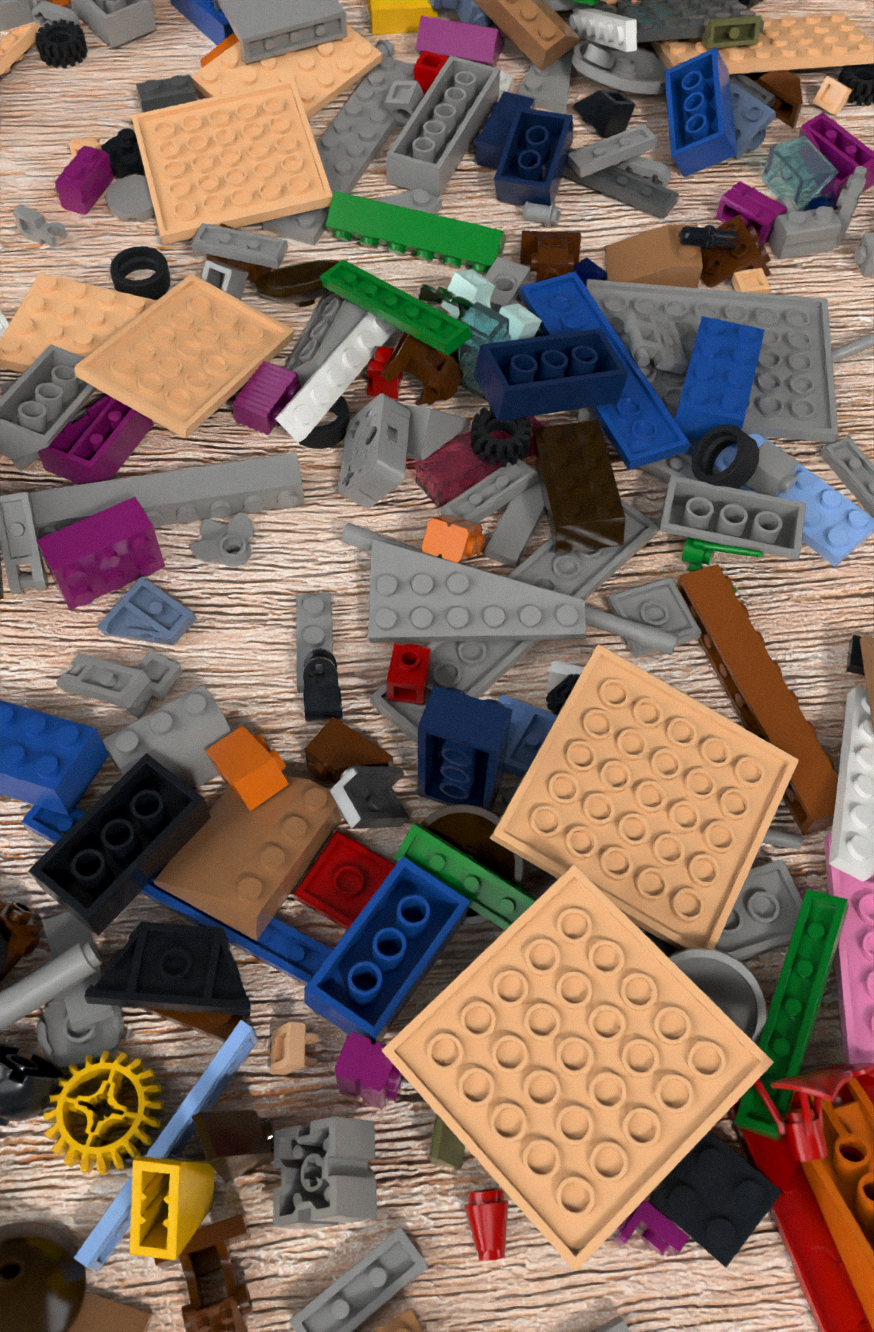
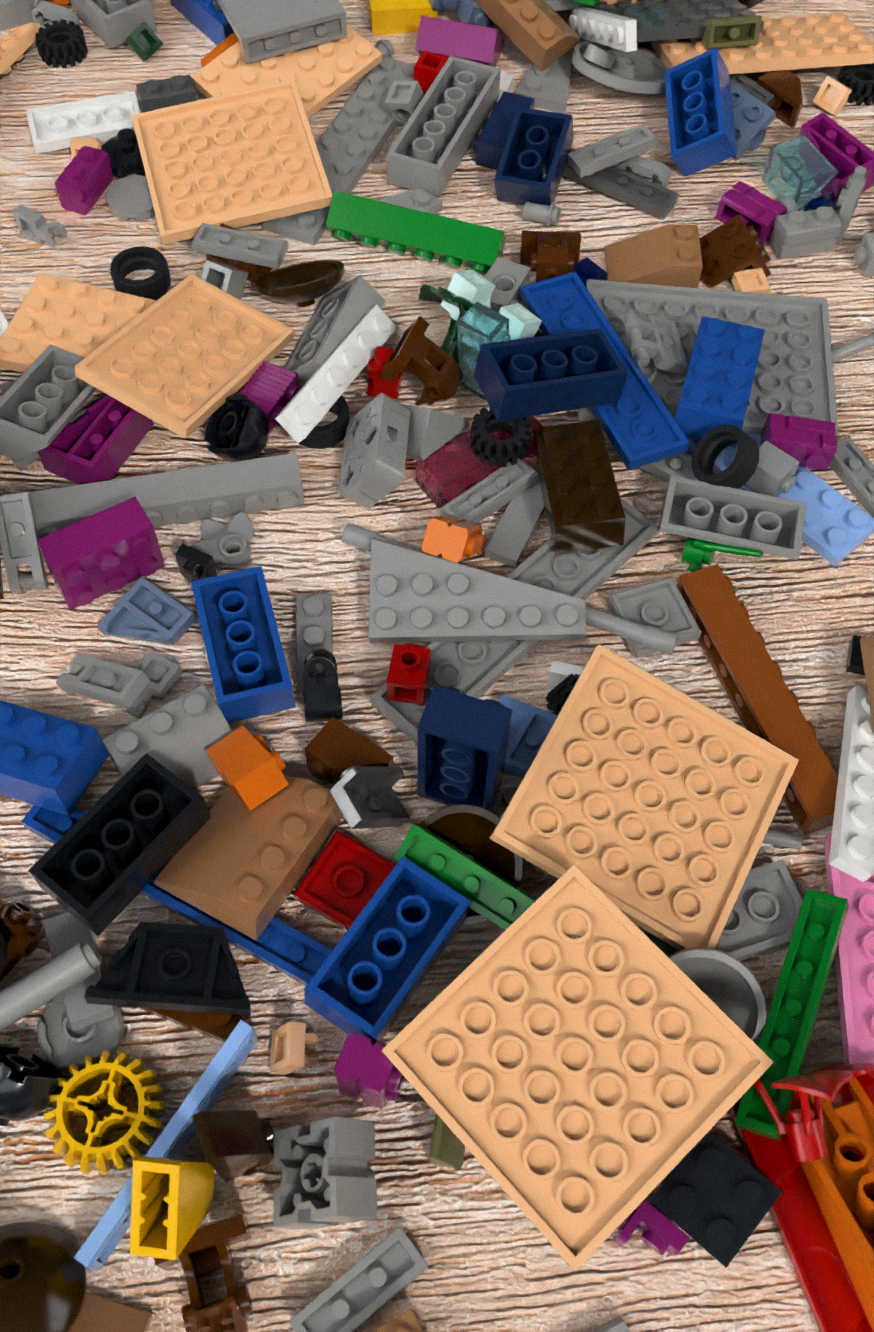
green plate [320,259,472,356] -> none
red cone [464,1189,509,1261] -> none
black slope [573,90,636,138] -> none
black axle [678,225,738,250] -> none
none -> white plate [26,91,141,154]
none -> dark green plate [125,21,163,62]
none -> black plate [175,544,217,581]
none -> blue brick [191,566,296,723]
none -> black cylinder [205,393,270,462]
none -> magenta brick [760,413,837,470]

